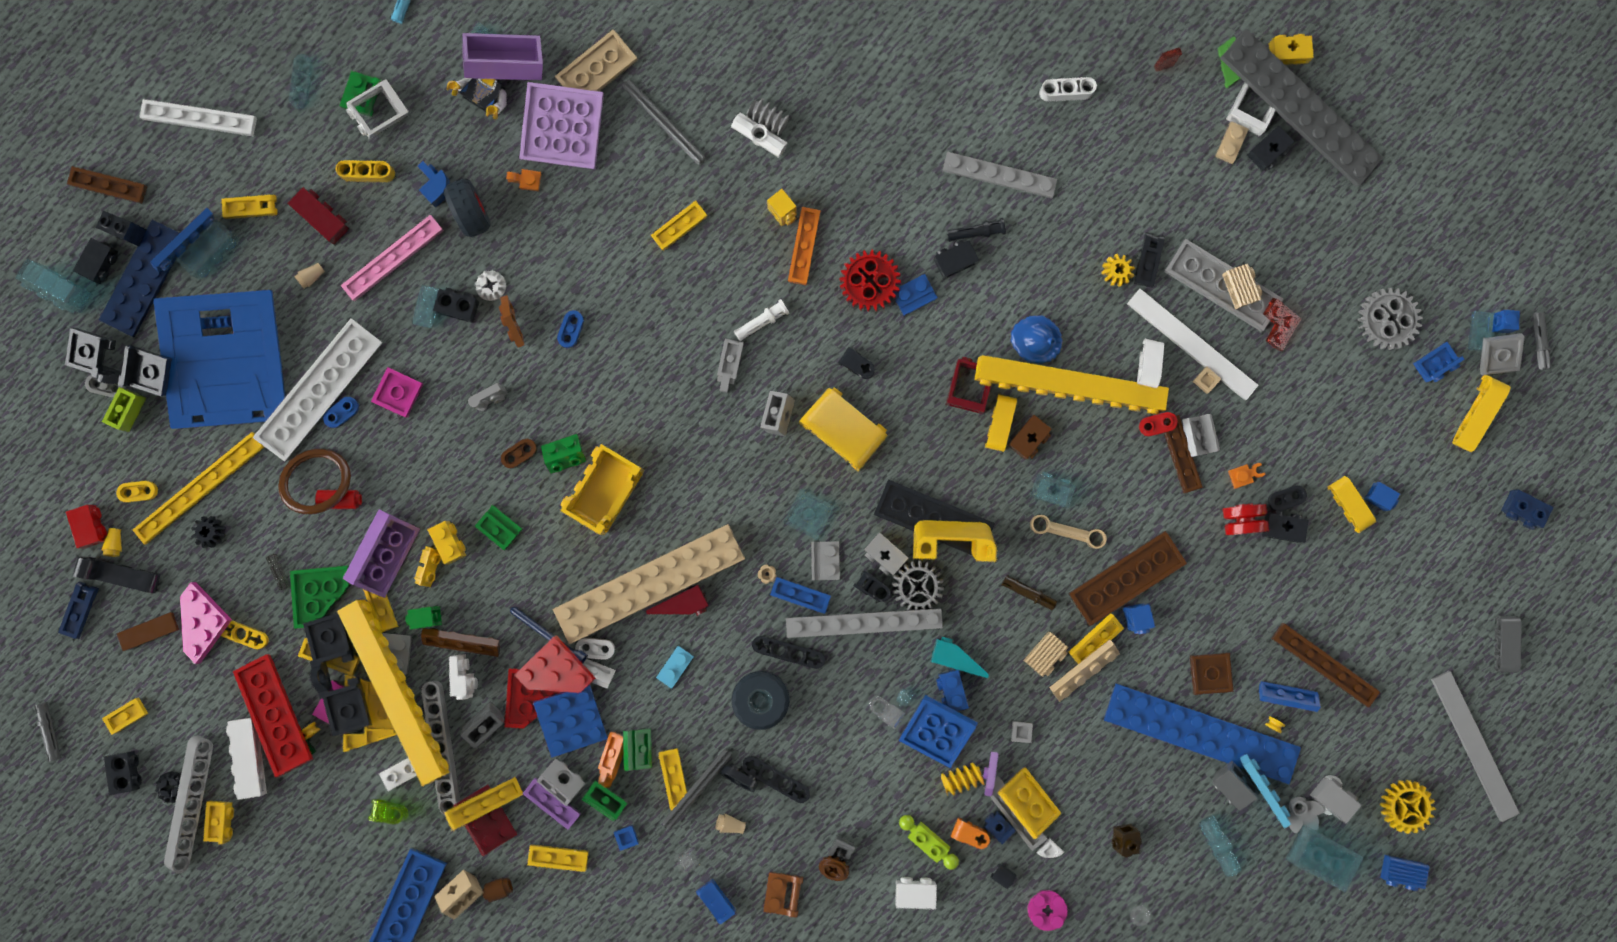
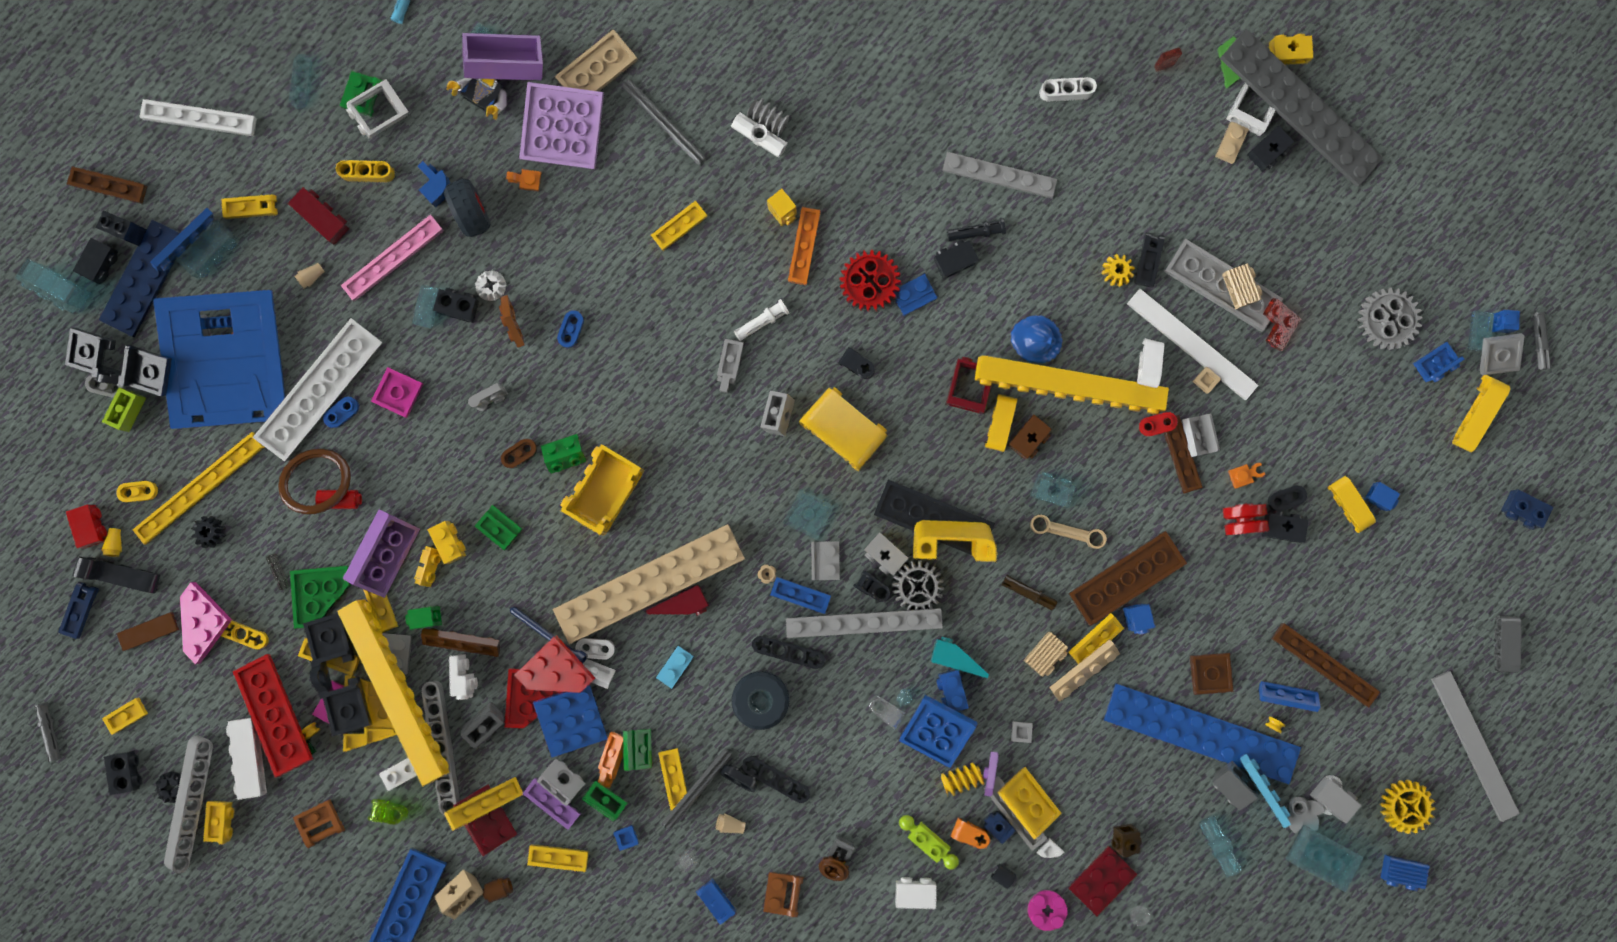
none -> dark orange plate [292,799,345,848]
none -> dark red plate [1068,846,1137,916]

